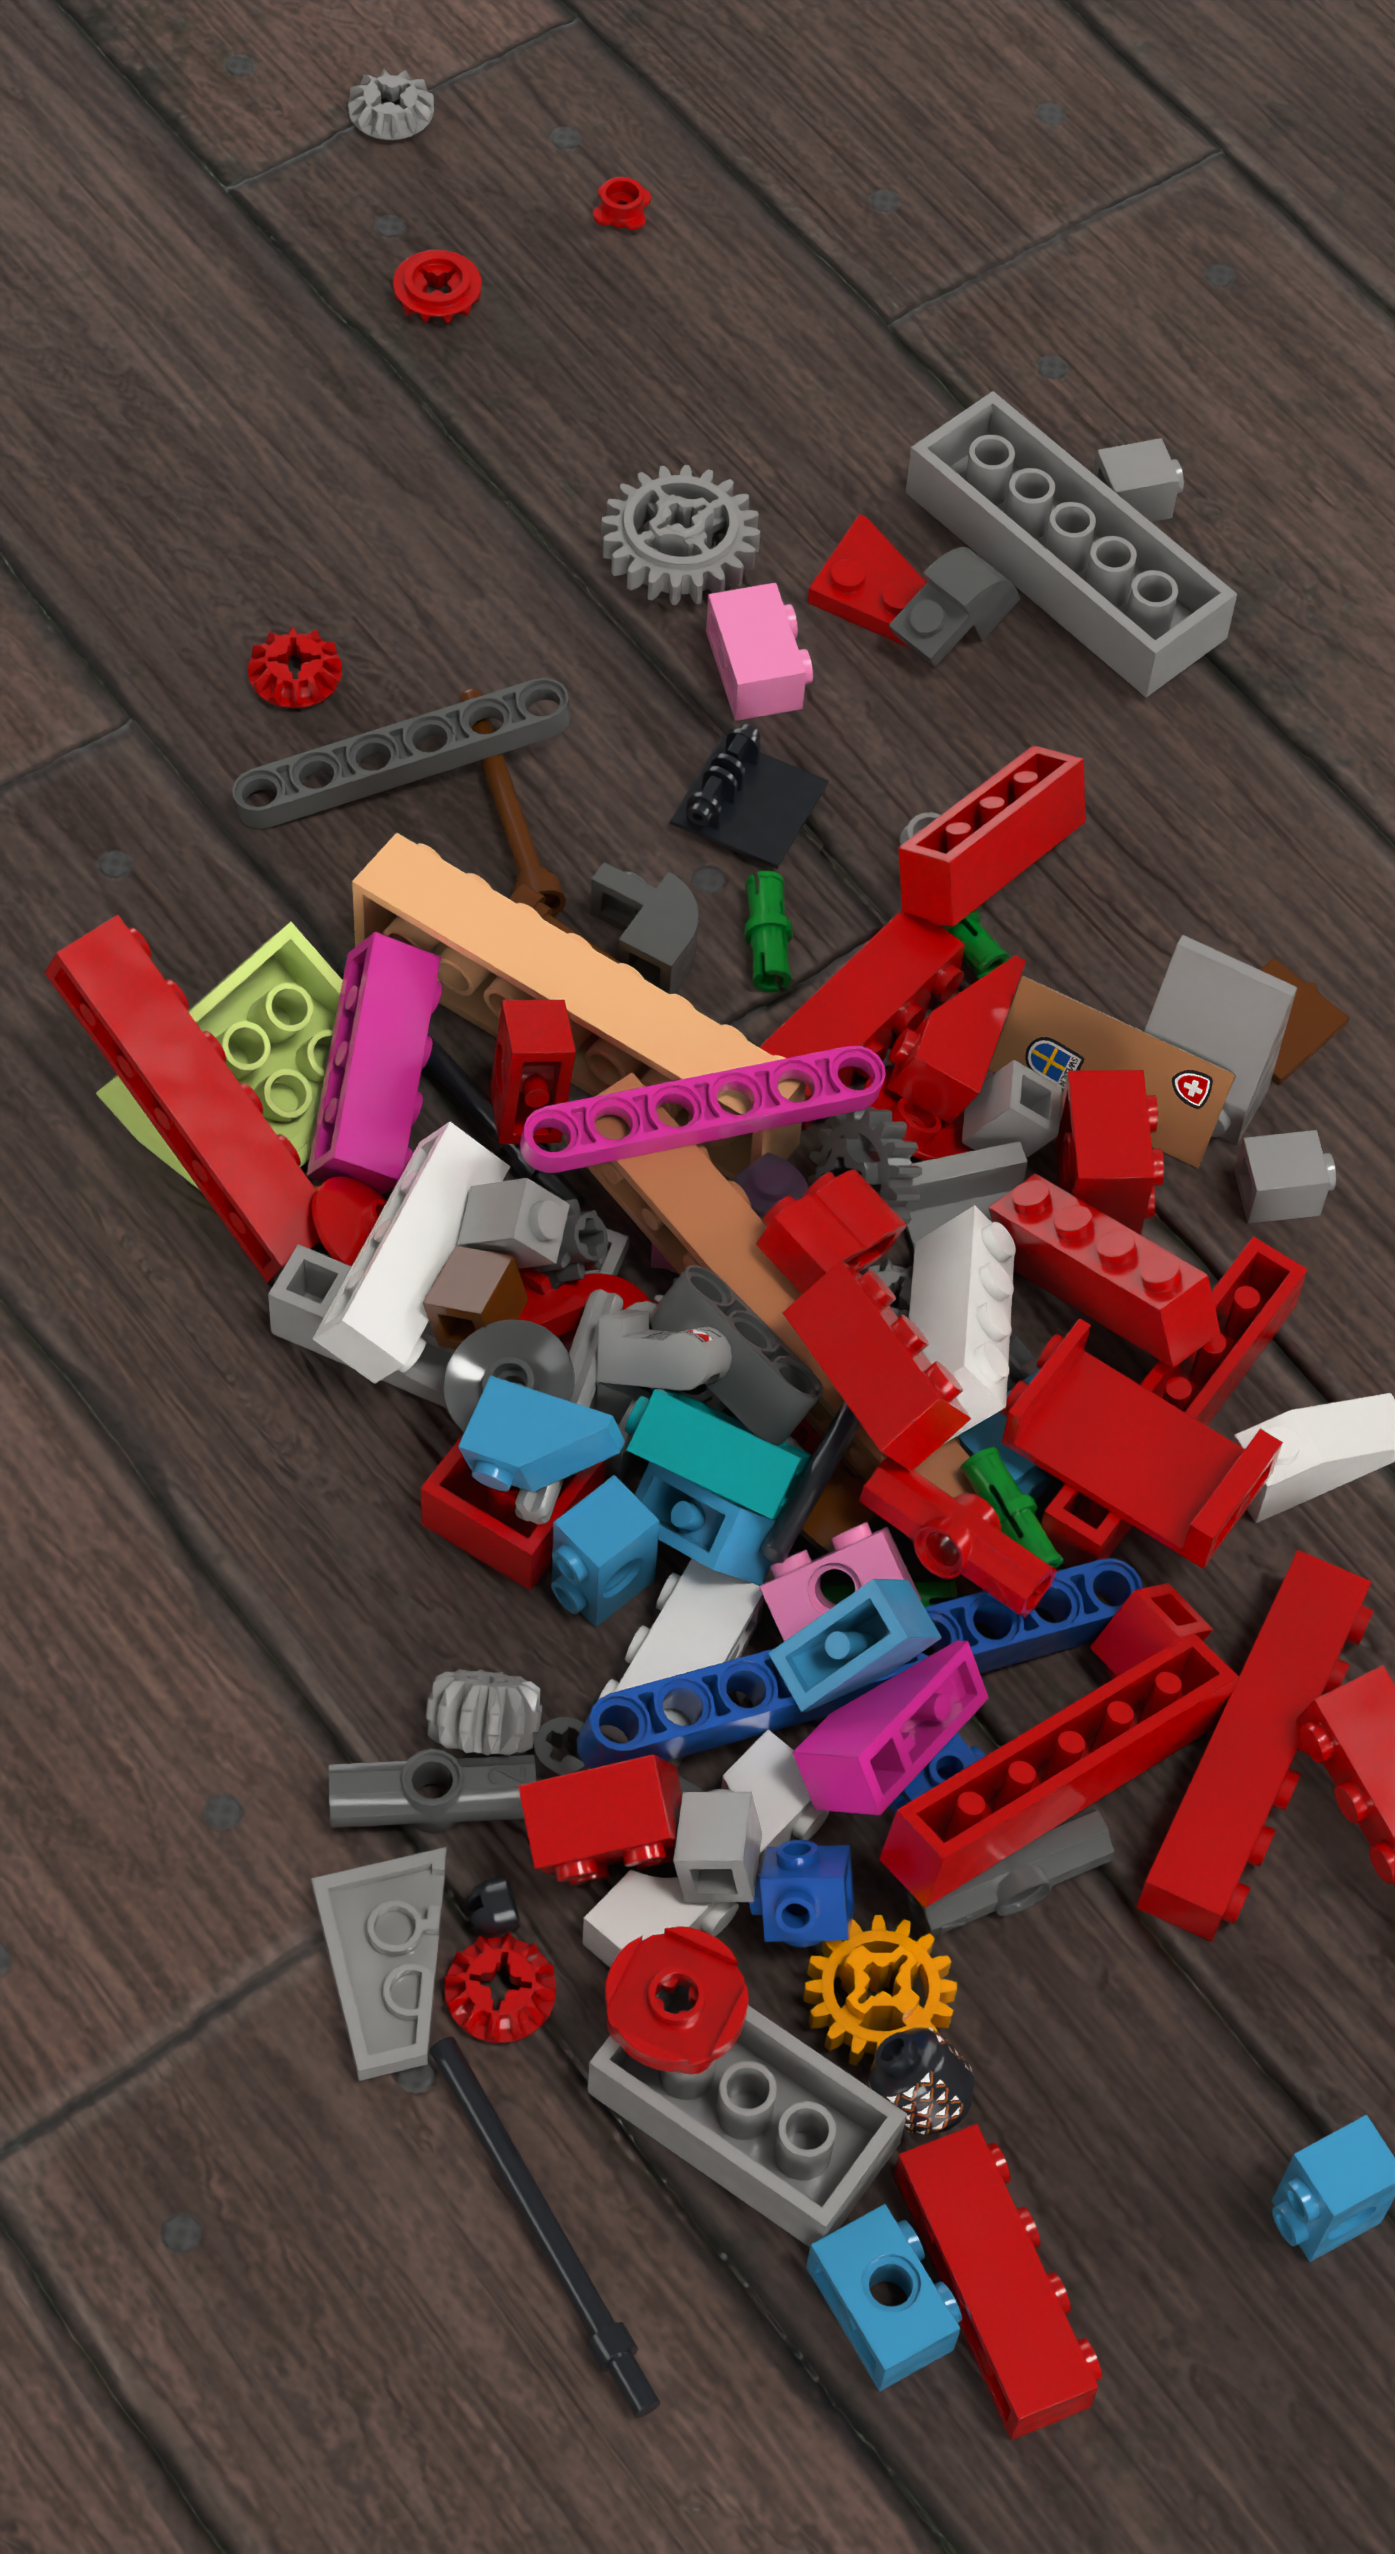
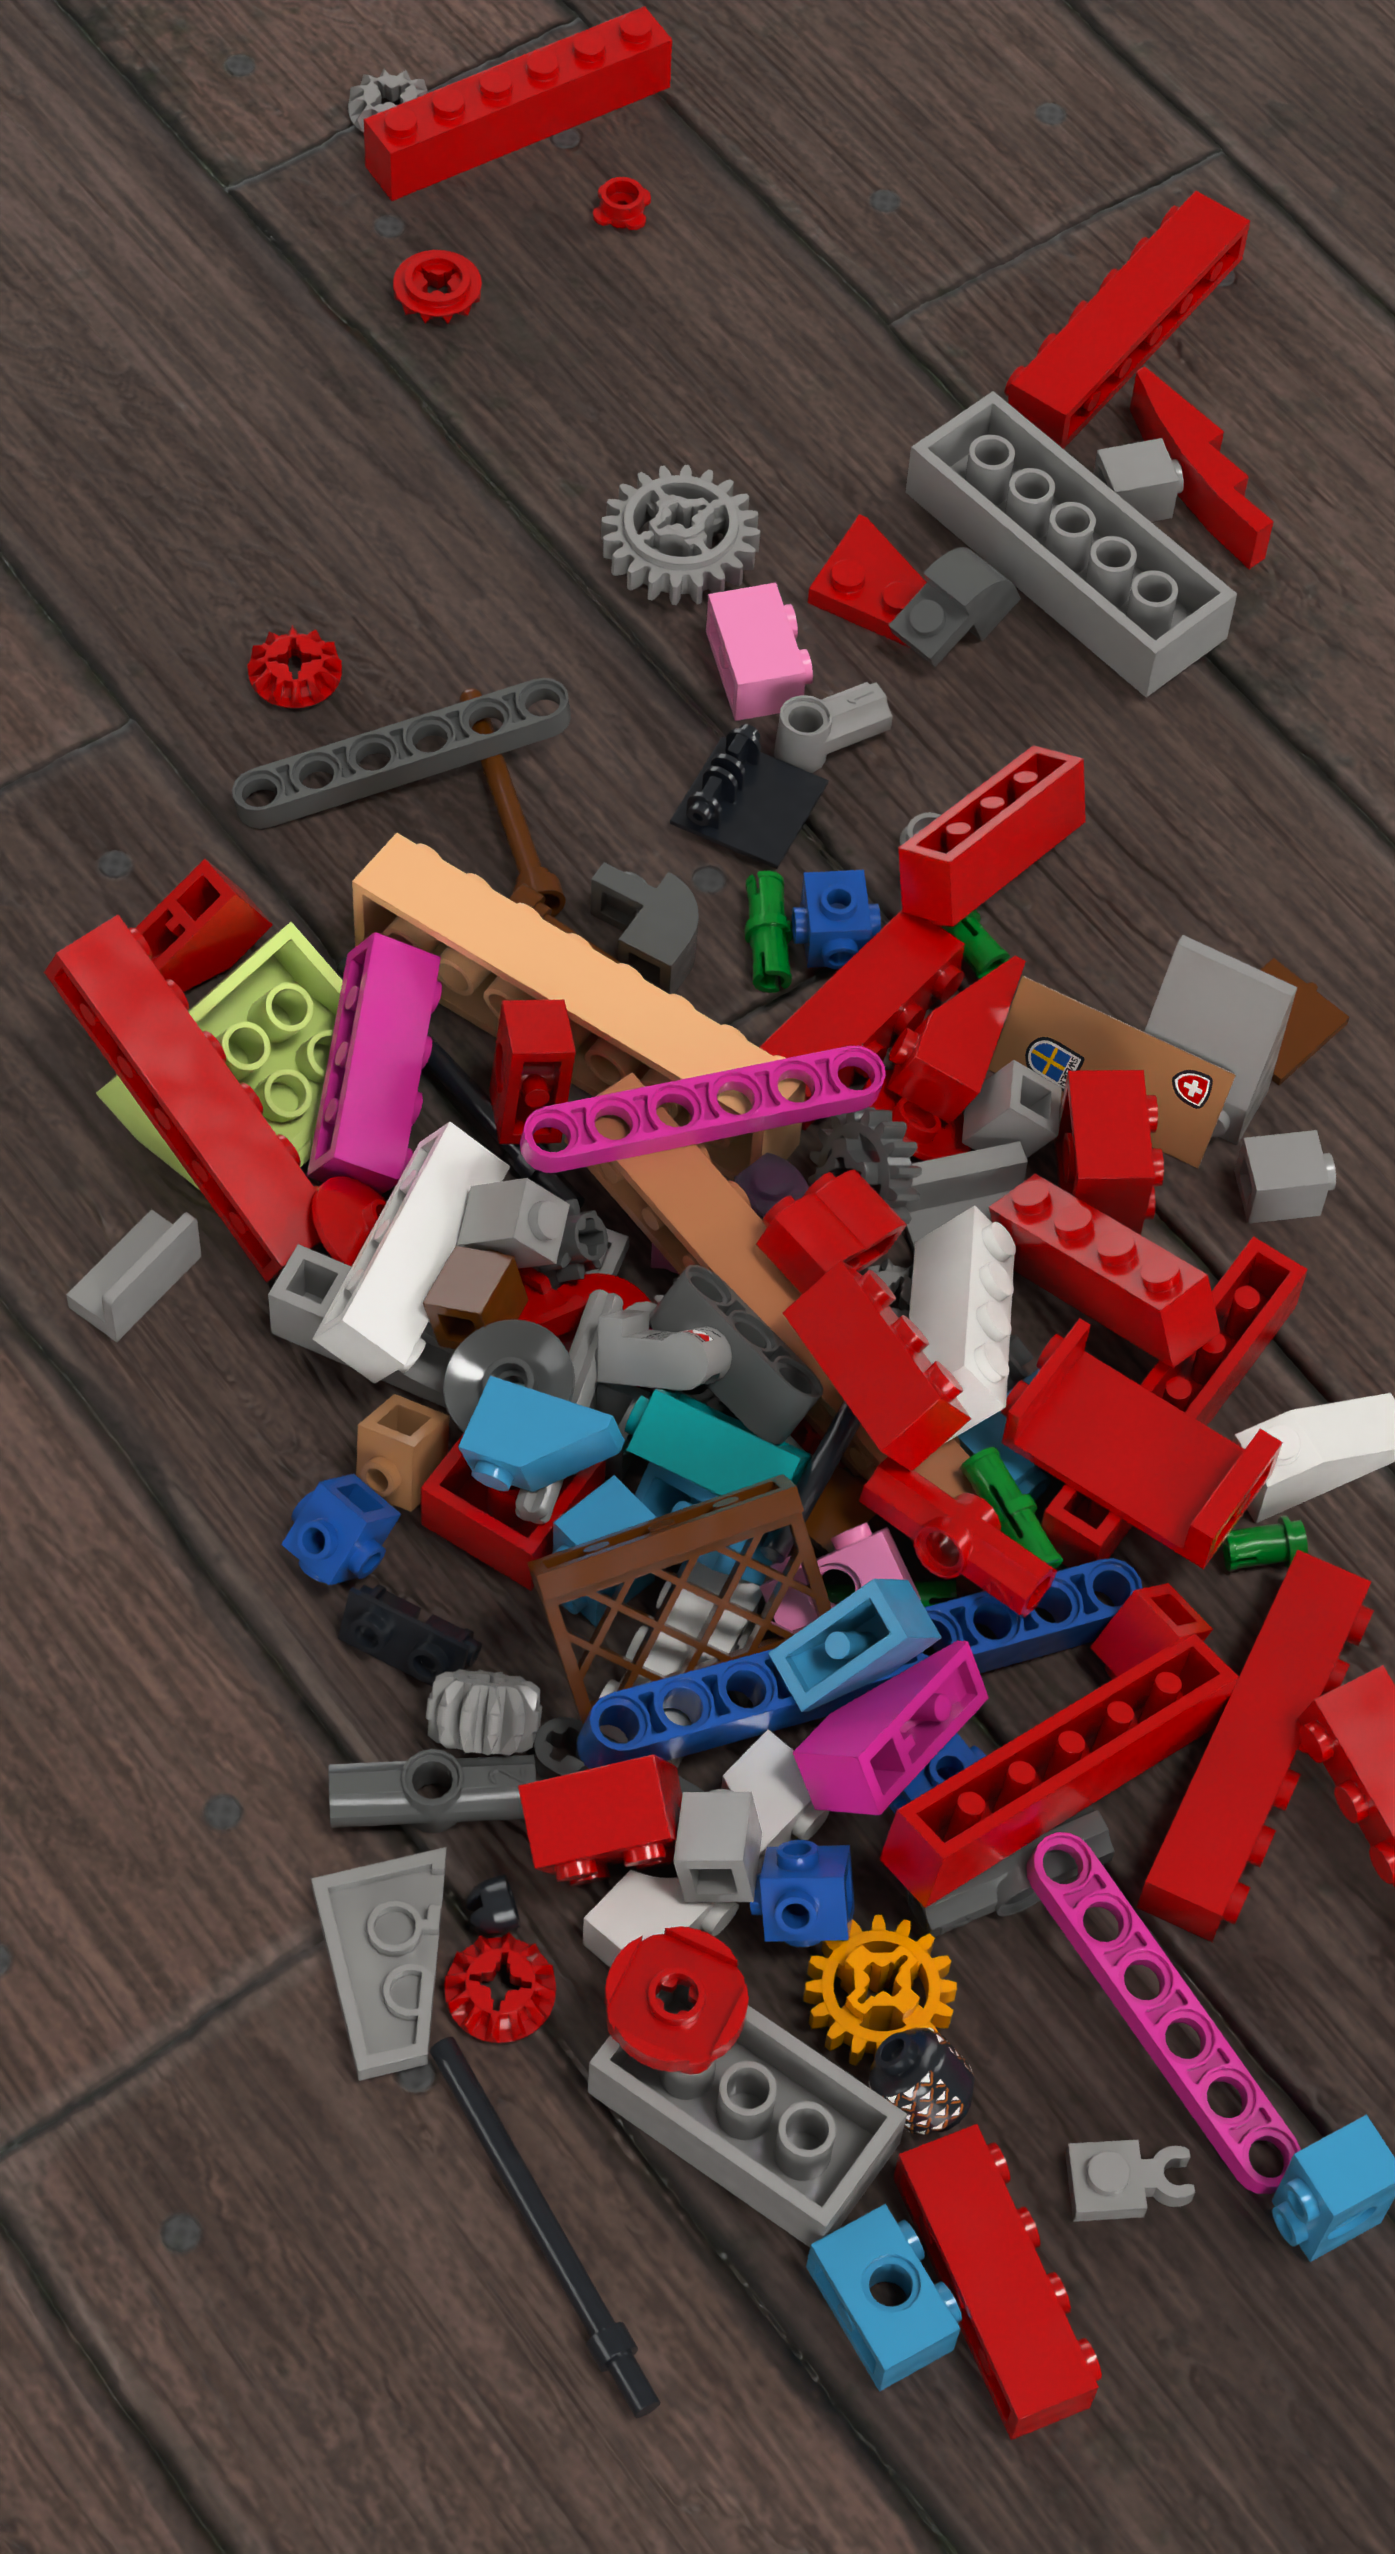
none -> light grey panel [66,1209,201,1342]
none -> red slope [135,859,273,992]
none -> blue brick [281,1474,401,1585]
none -> black hinge [338,1584,482,1687]
none -> medium nougat brick [356,1394,450,1512]
none -> red brick [364,6,672,201]
none -> reddish brown fence [527,1474,831,1724]
none -> light grey piece [774,682,893,773]
none -> blue brick [792,870,881,969]
none -> red brick [1005,191,1250,449]
none -> dark pink beam [1026,1832,1301,2194]
none -> light grey plate [1065,2140,1195,2222]
none -> red slope [1129,366,1274,570]
none -> green pin [1221,1516,1308,1572]

